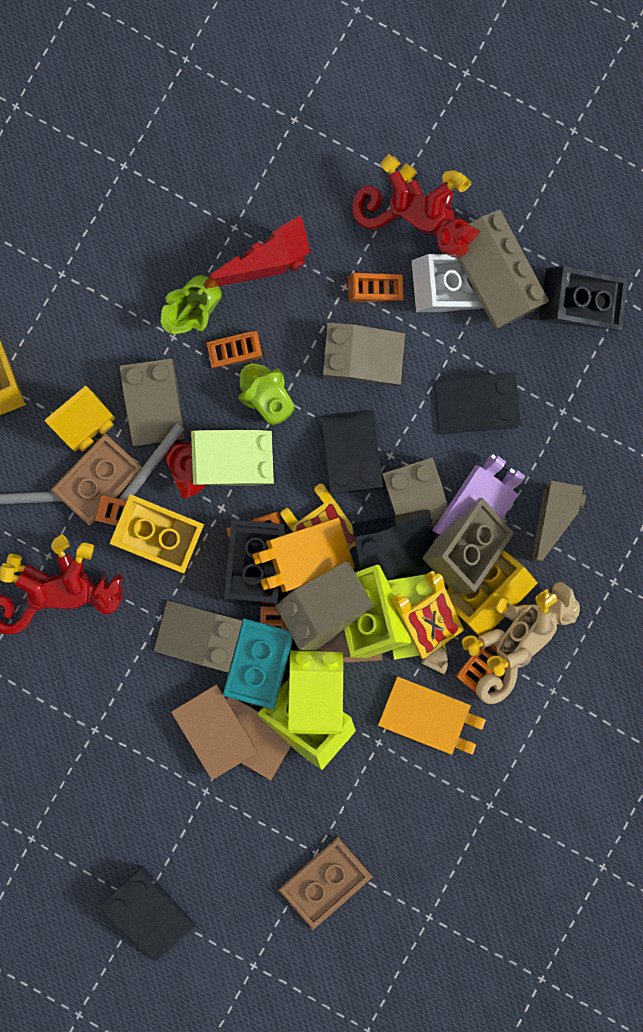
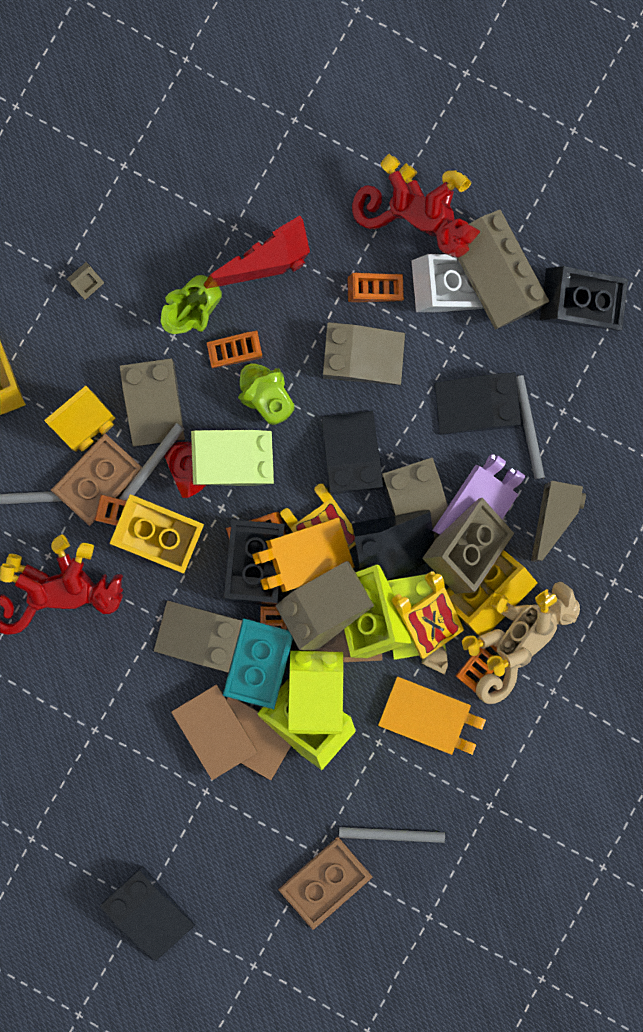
none -> dark tan plate [67,262,104,300]
none -> light grey bar [339,827,445,843]
none -> light grey bar [516,375,545,479]

